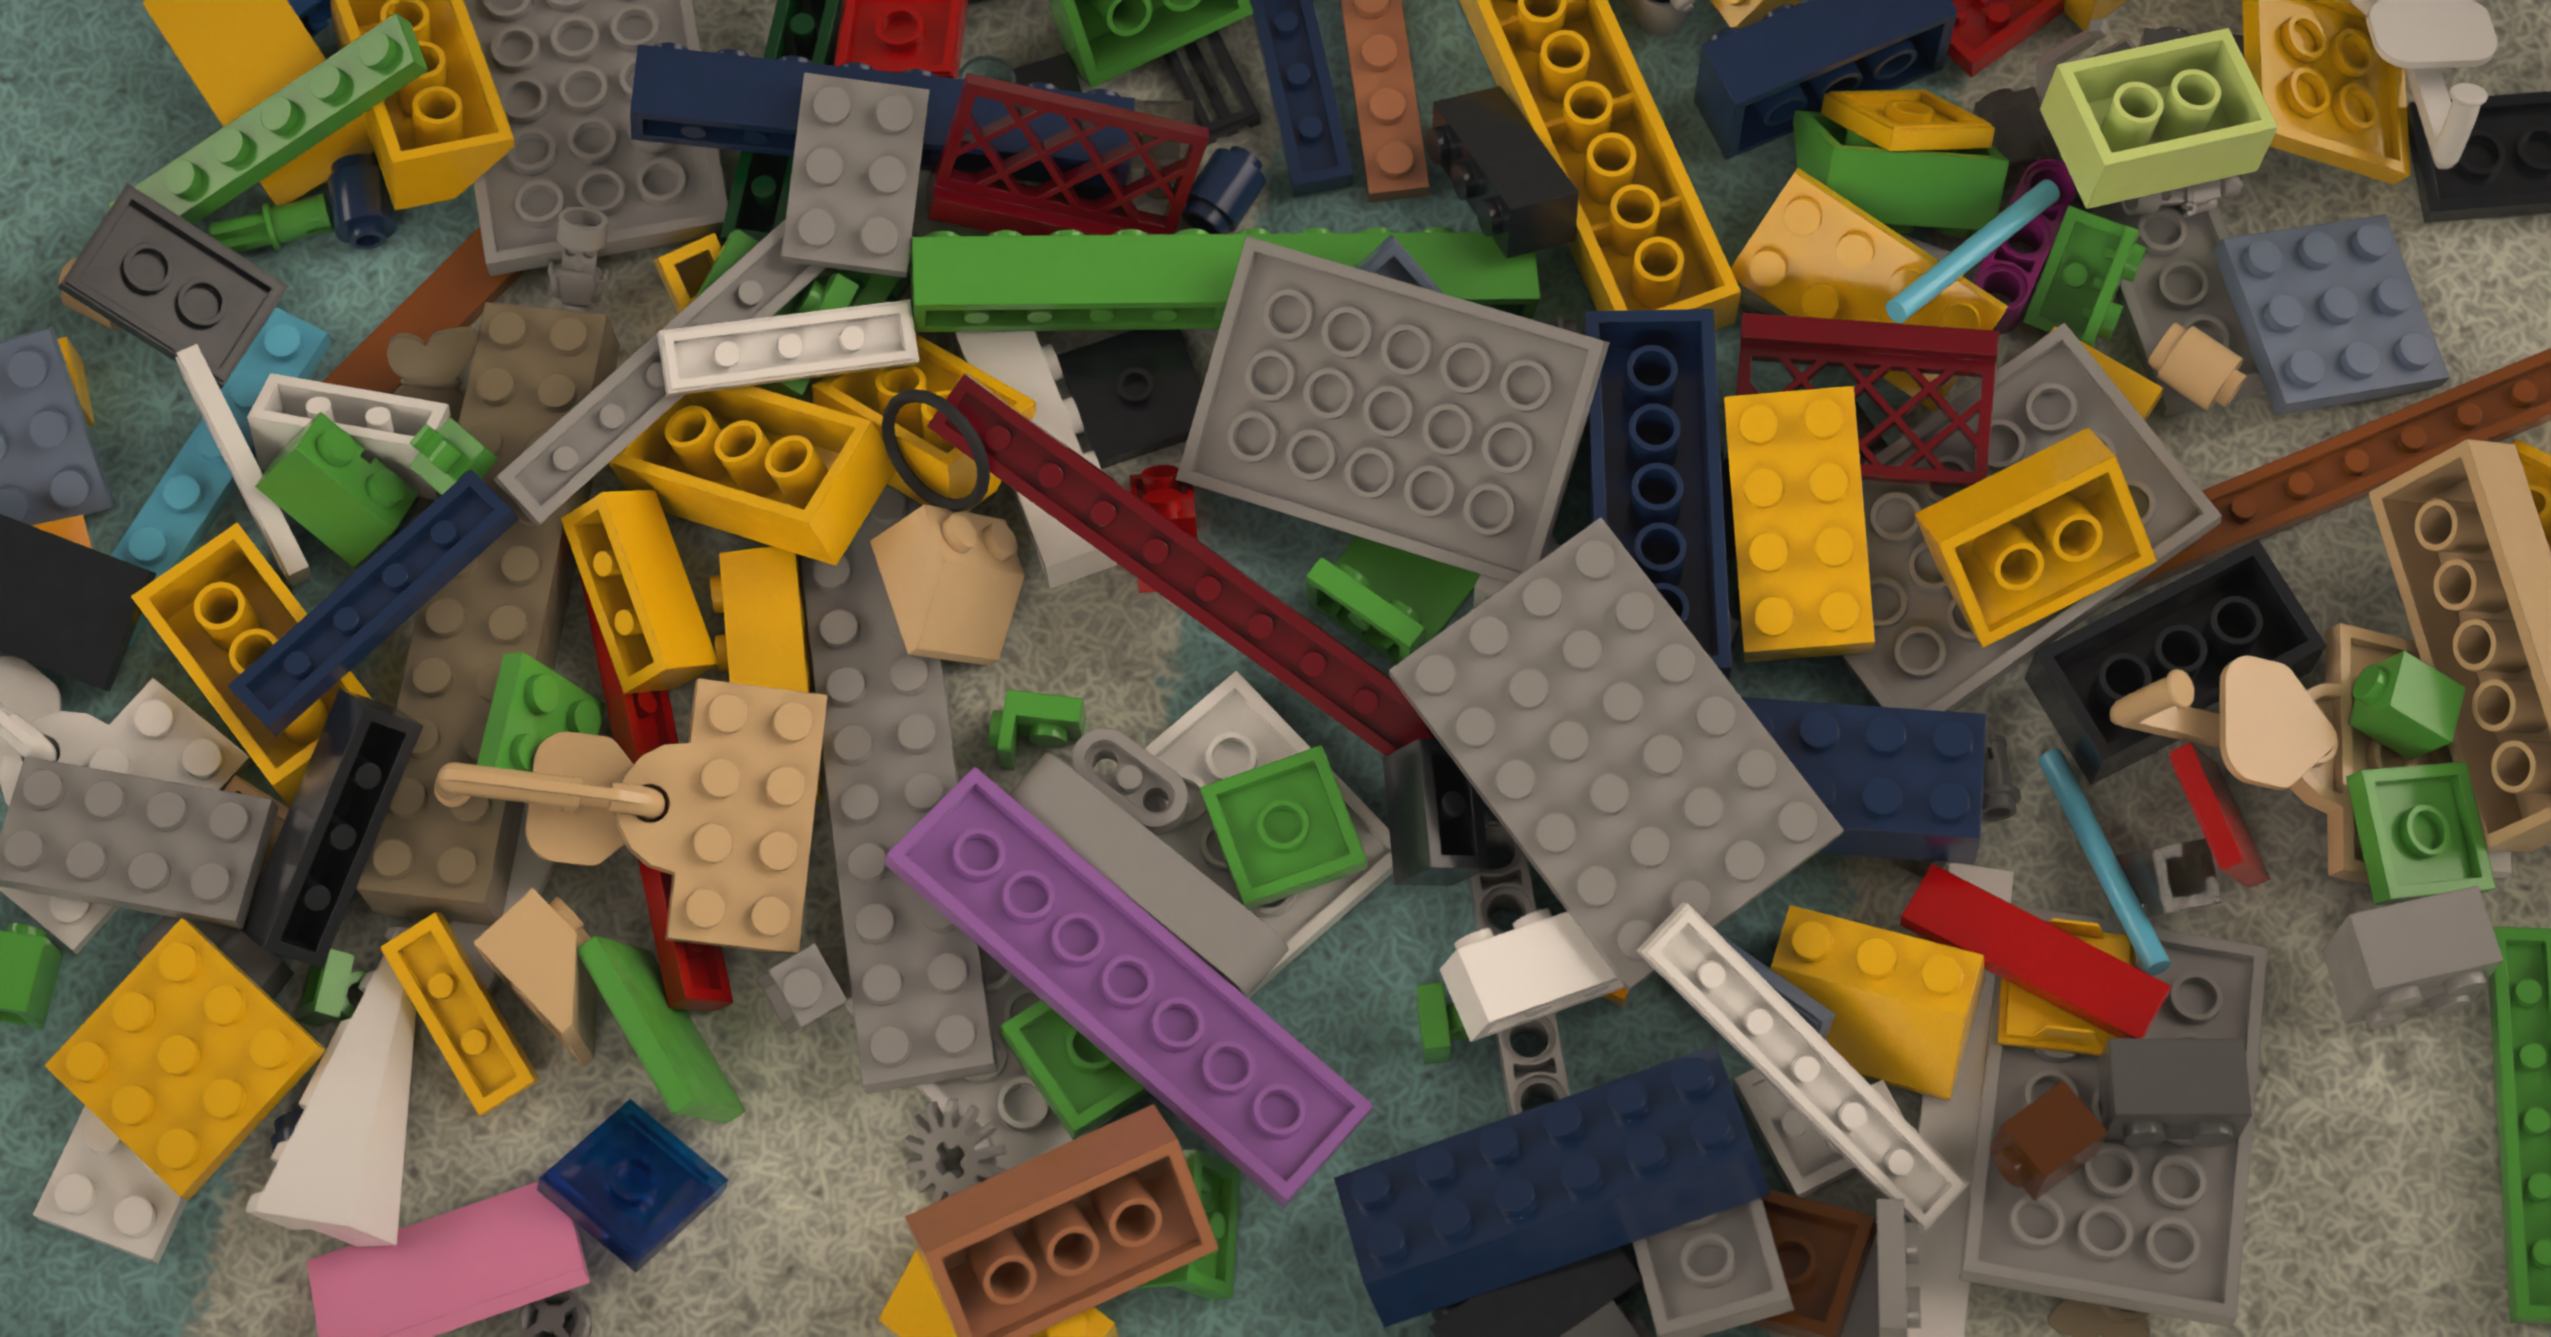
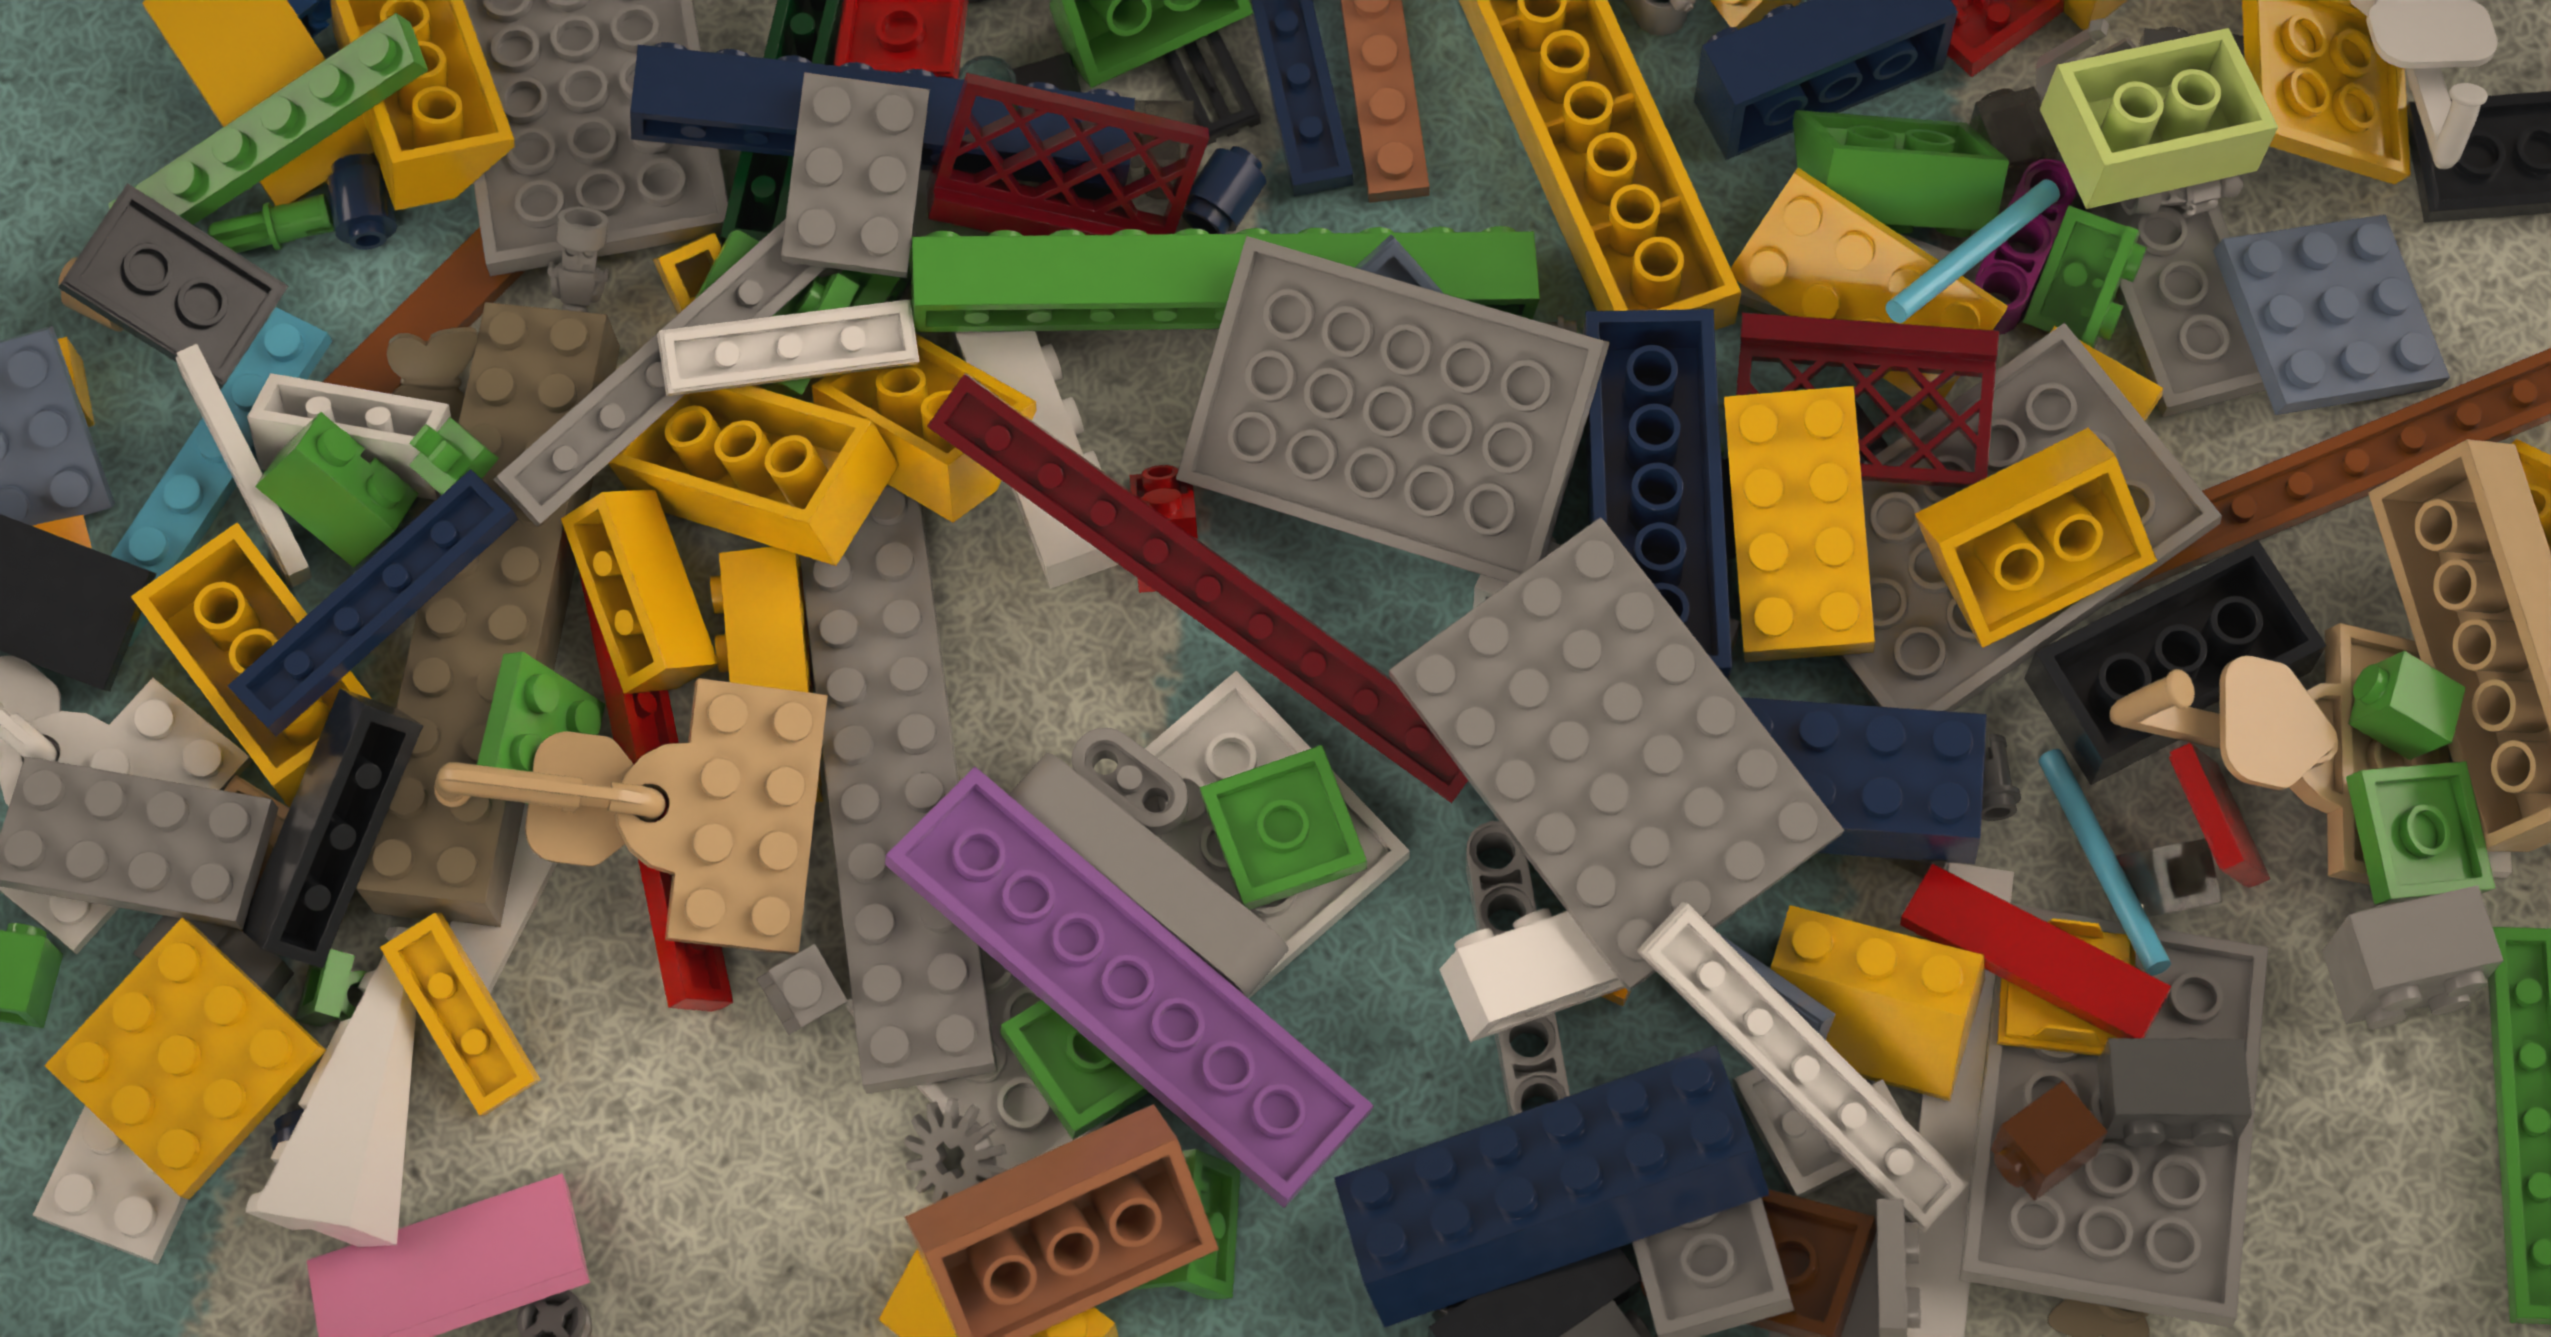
tan slope [473,888,598,1066] -> none
clear blue tile [537,1099,729,1272] -> none
bright green tile [578,935,746,1124] -> none
tan slope [870,504,1025,666] -> none
black tyre [882,389,990,512] -> none
bright green bracket [988,690,1087,770] -> none
black plate [1057,329,1202,469] -> none
bright green bracket [1306,536,1481,664] -> none
black brick [1383,739,1489,886] -> none
bright green tile [1416,982,1469,1064] -> none
black brick [1426,86,1579,258] -> none
yellow tile [1821,89,1995,152] -> none
tan brick [2147,322,2247,411] -> none

